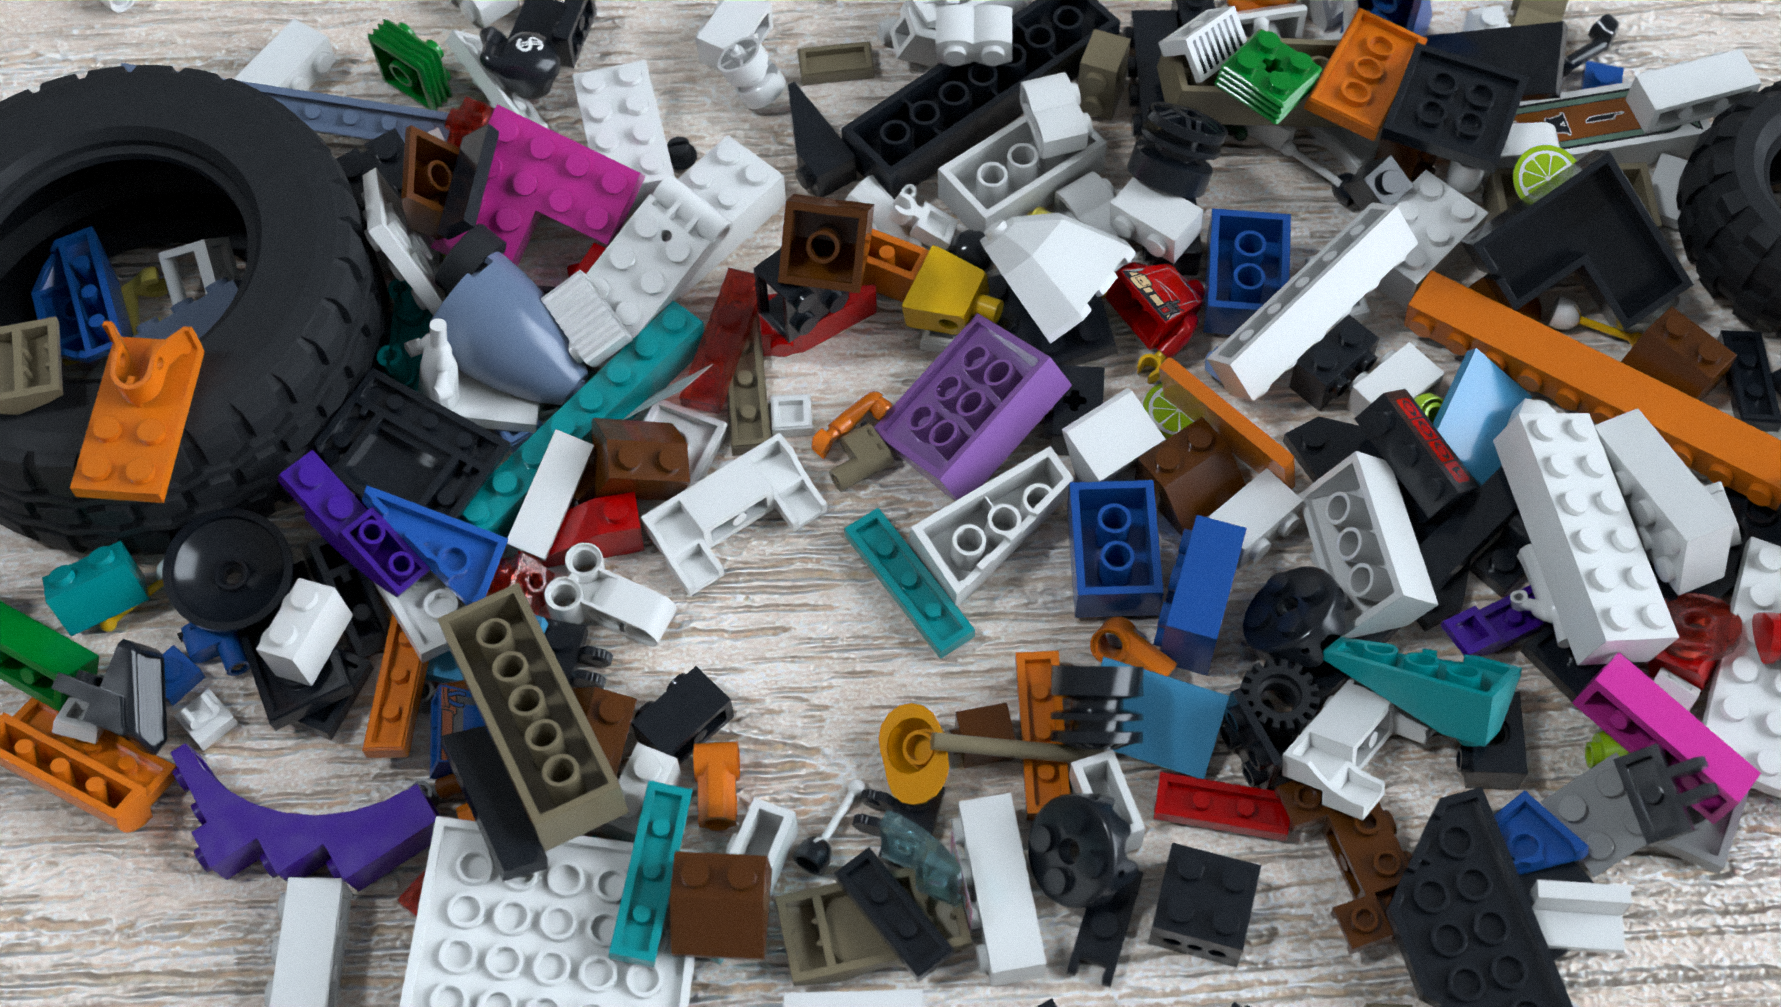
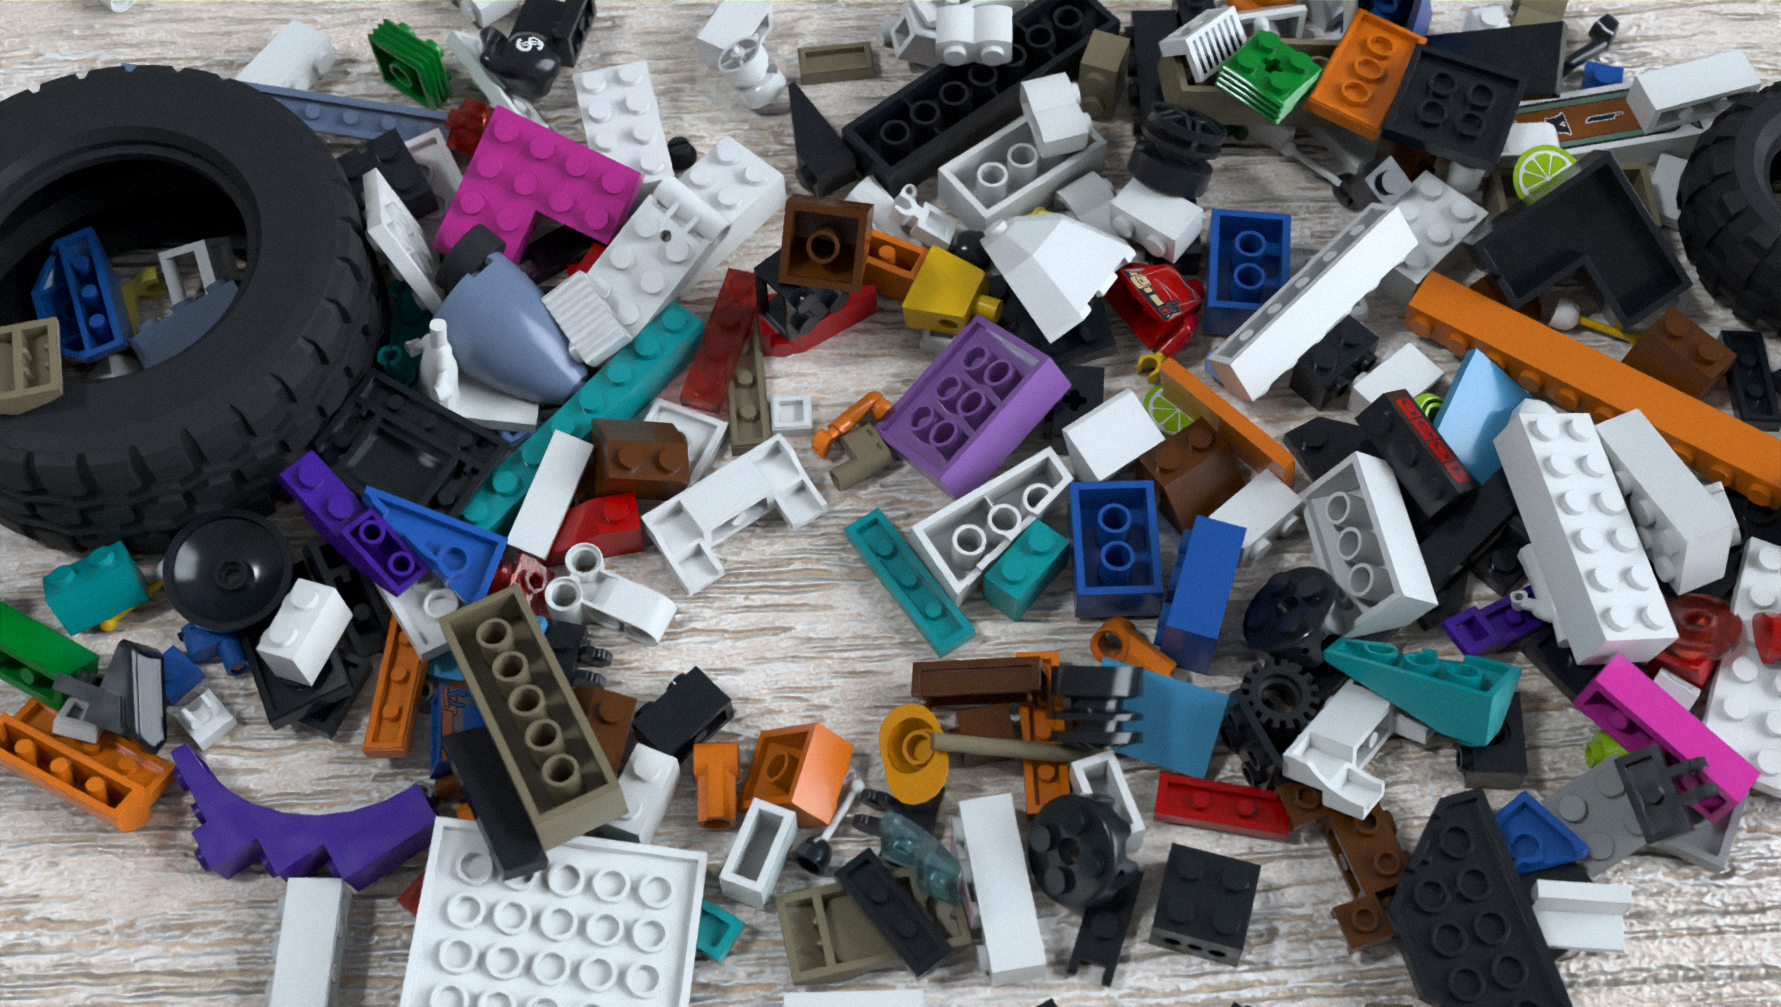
orange plate [70,321,205,503] -> none
reddish brown slope [401,125,460,240] -> none
black tile [437,124,499,240] -> none
teal plate [608,780,693,968] -> none
white sticker [623,364,713,420] -> none
reddish brown slope [670,851,772,961] -> none
none -> black hinge [518,224,609,285]
none -> orange slope [737,722,854,829]
none -> reddish brown container [911,656,1049,711]
none -> teal brick [983,519,1070,623]

